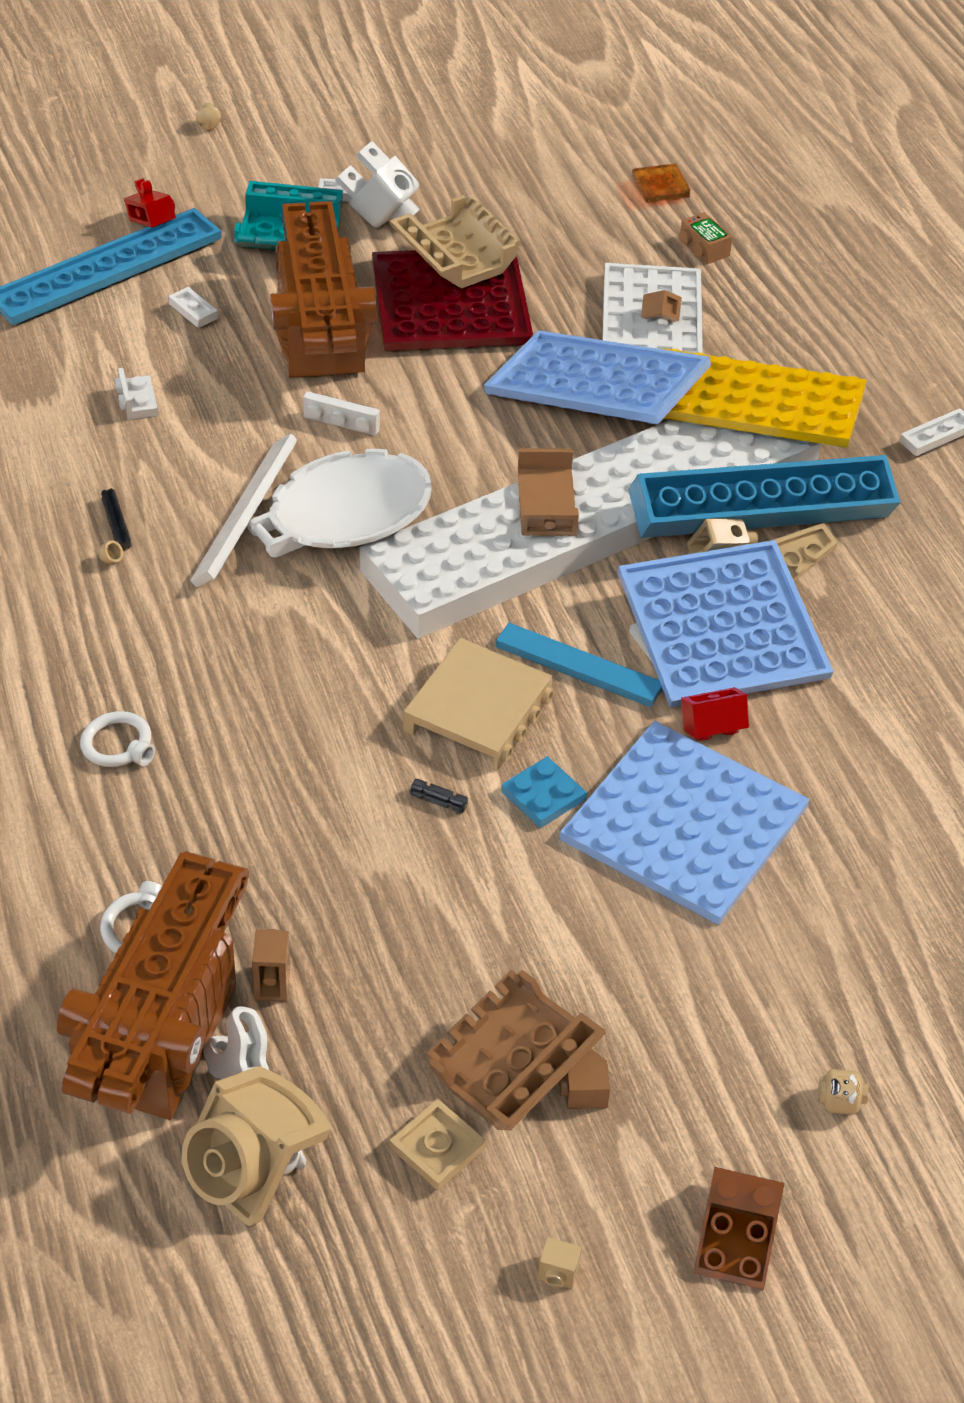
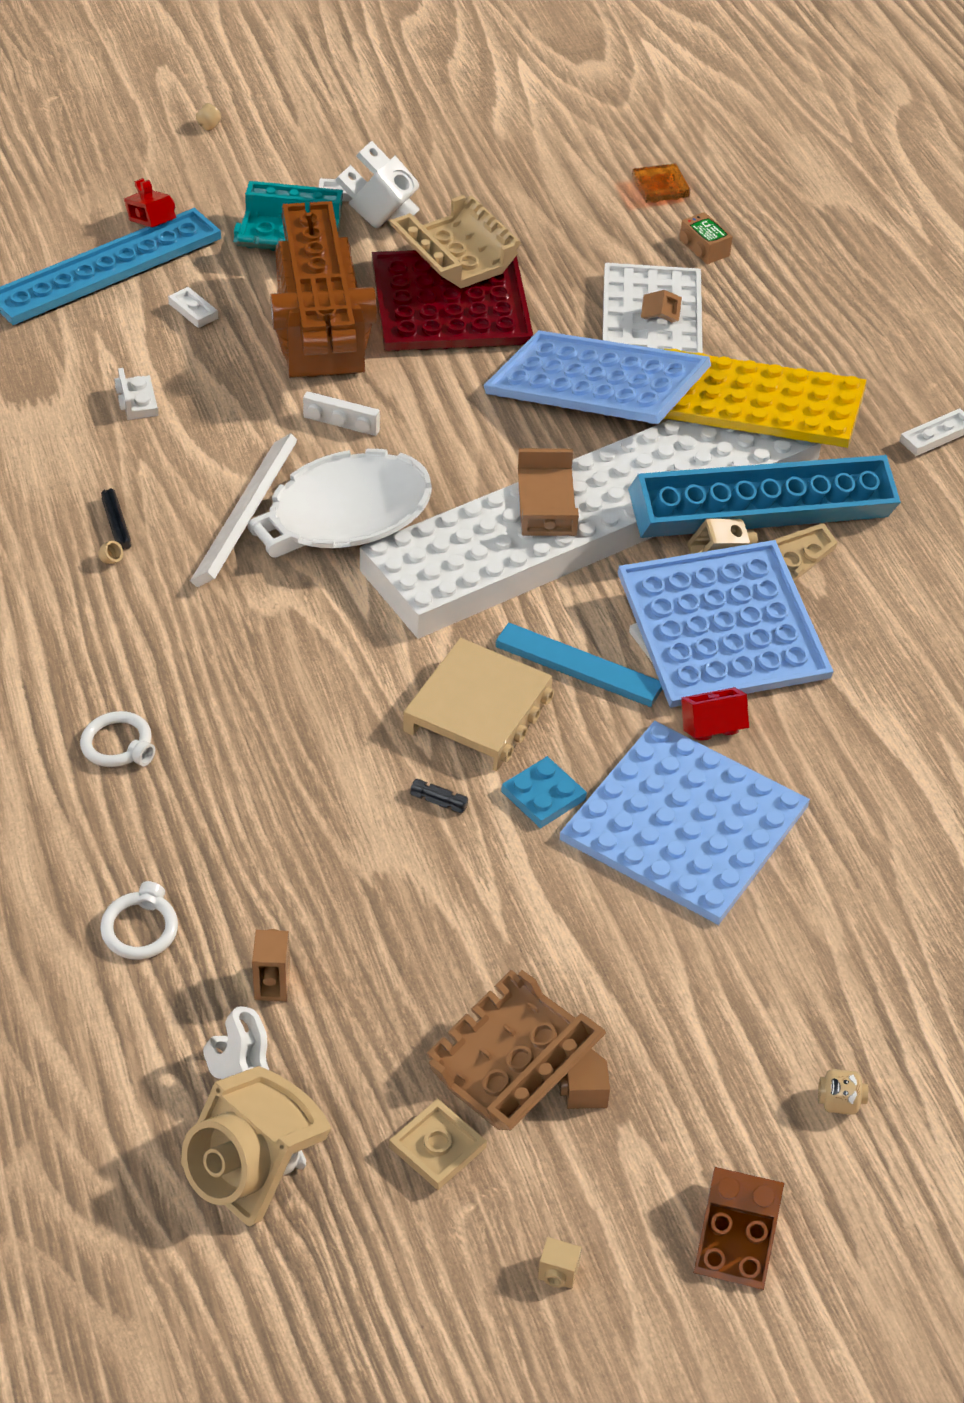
dark orange piece [57,851,249,1120] -> none

